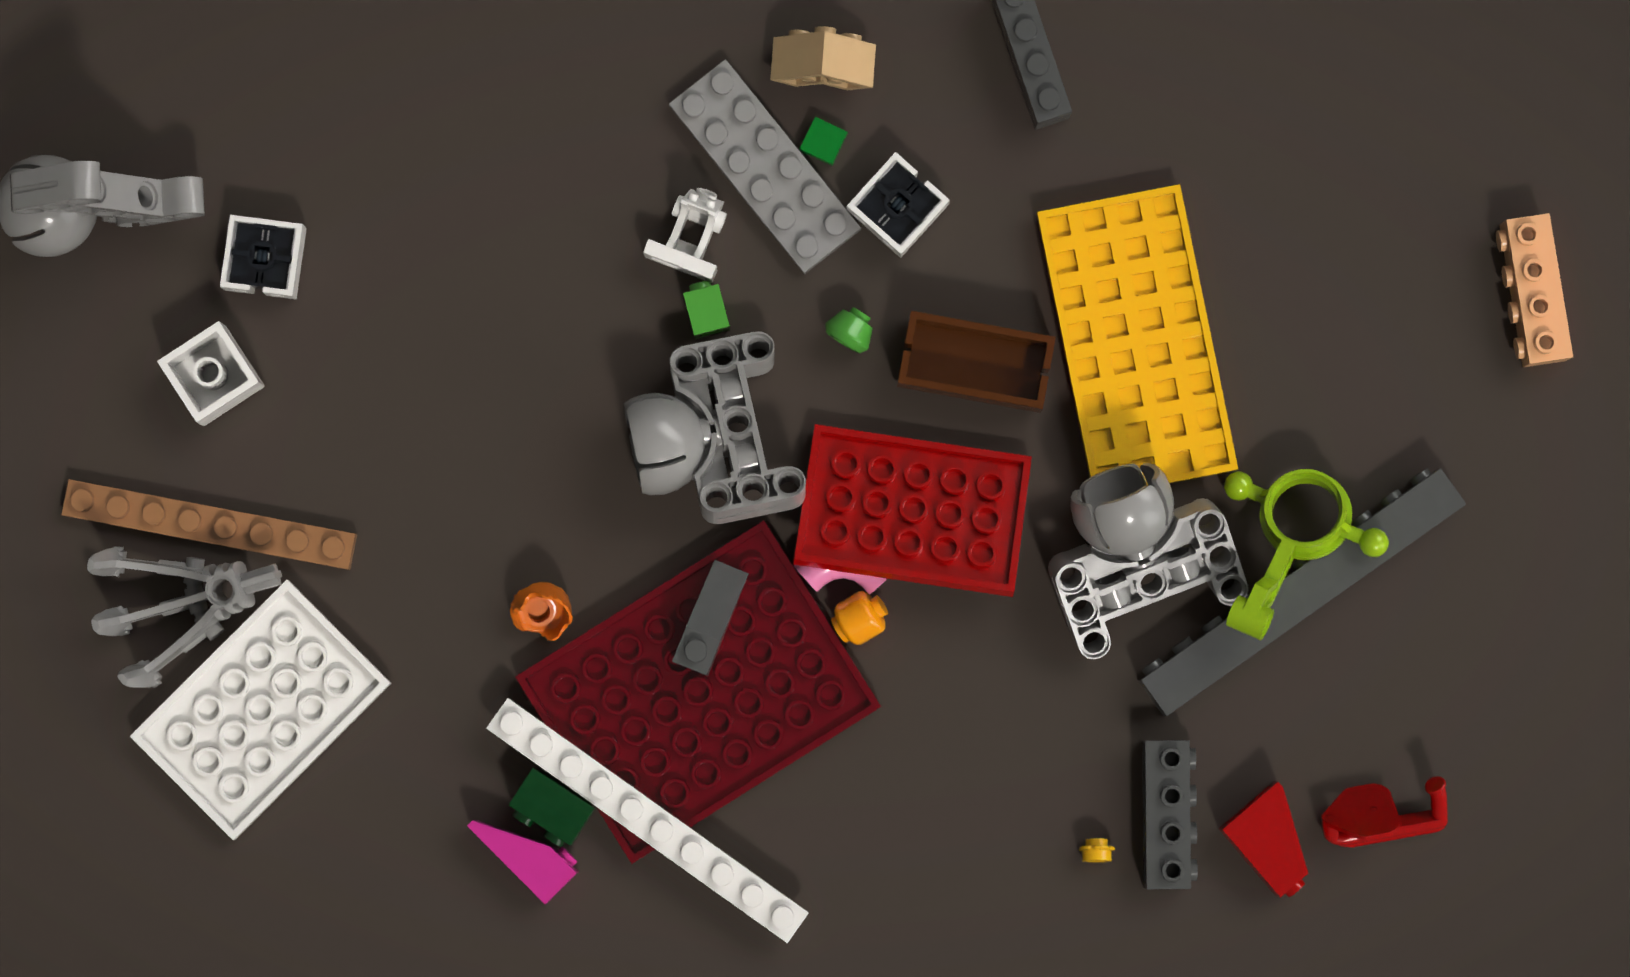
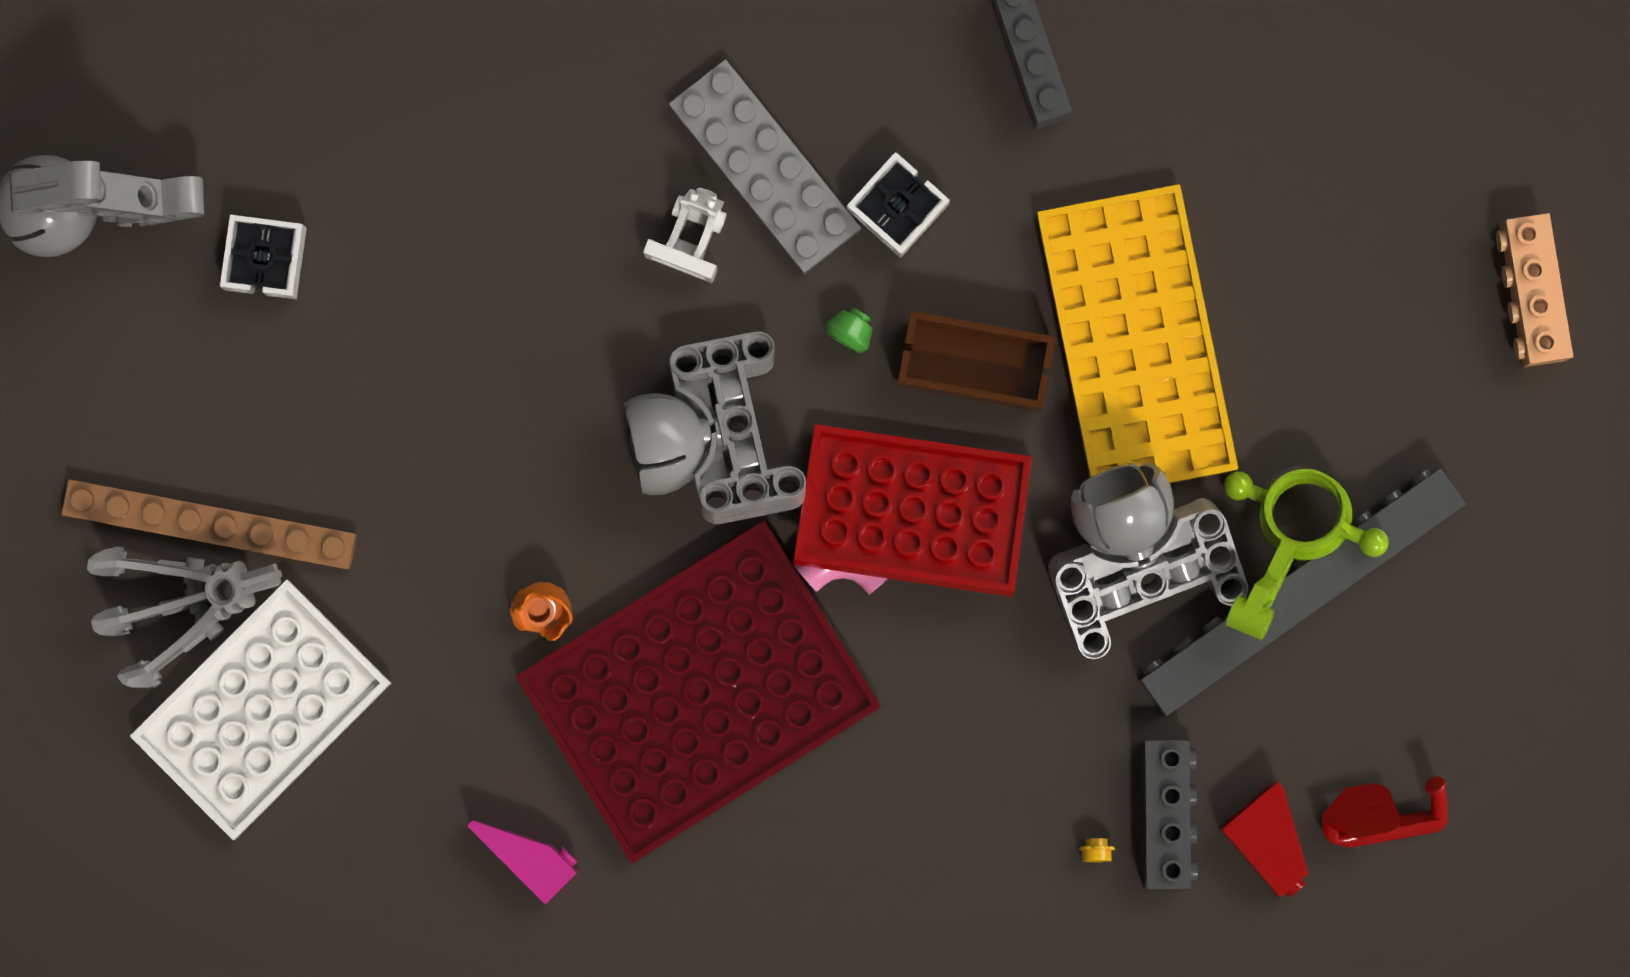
white brick [157,321,265,426] -> none
white plate [486,698,809,943] -> none
dark green brick [509,767,596,847] -> none
dark grey slope [672,560,749,676] -> none
bright green brick [683,281,730,339] -> none
tan brick [770,26,876,90] -> none
green tile [800,117,848,166] -> none
light orange head [831,591,888,645] -> none

